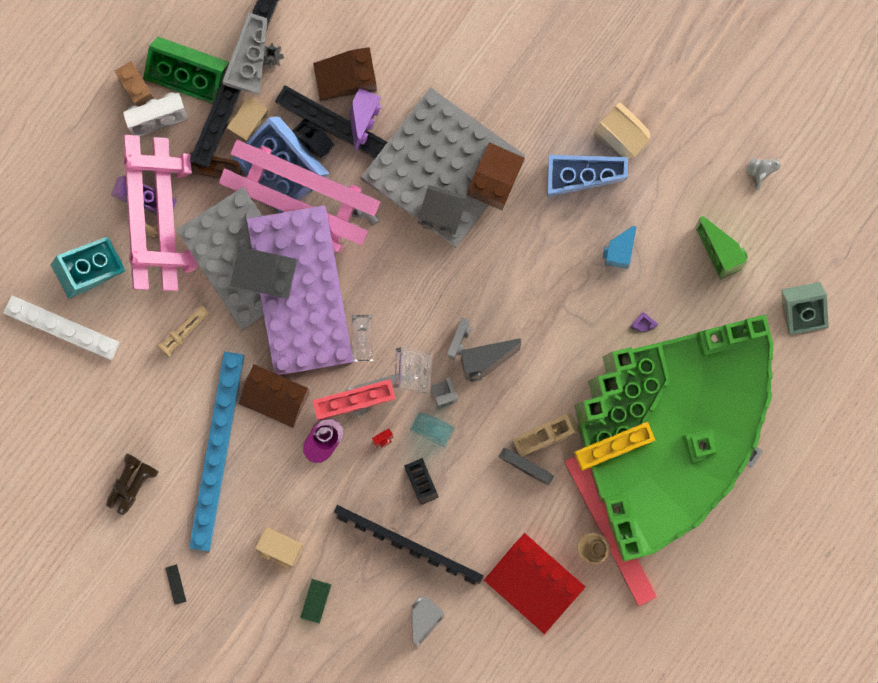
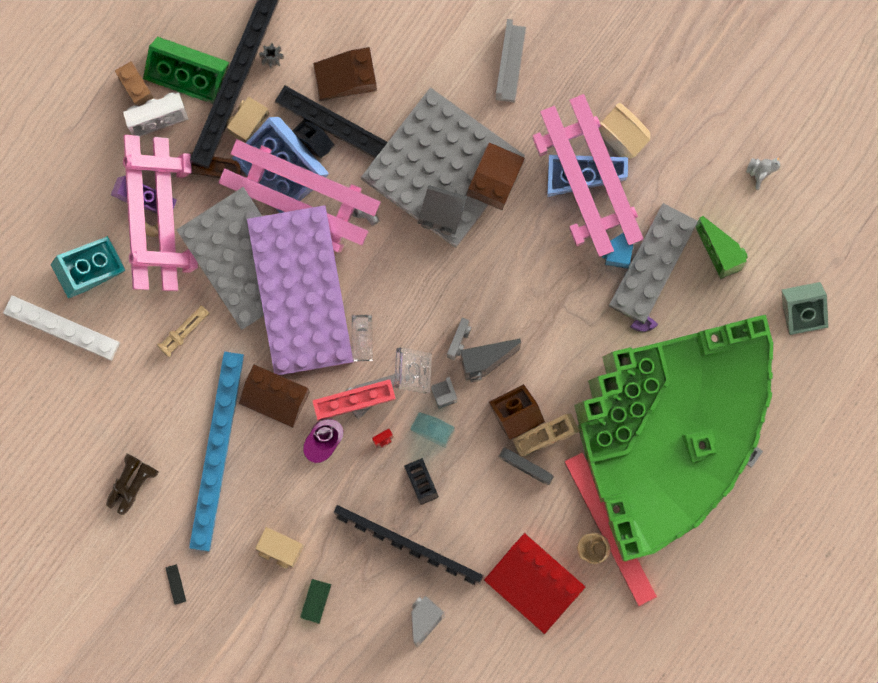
light grey wing [223,13,267,96] -> none
dark grey slope [230,247,297,299] -> none
medium lavender slope [349,88,382,151] -> none
yellow tile [573,422,655,471] -> none
none -> reddish brown slope [489,384,545,440]
none -> light grey fence [496,19,526,103]
none -> bright pink fence [532,94,644,257]
none -> light grey plate [609,203,698,324]

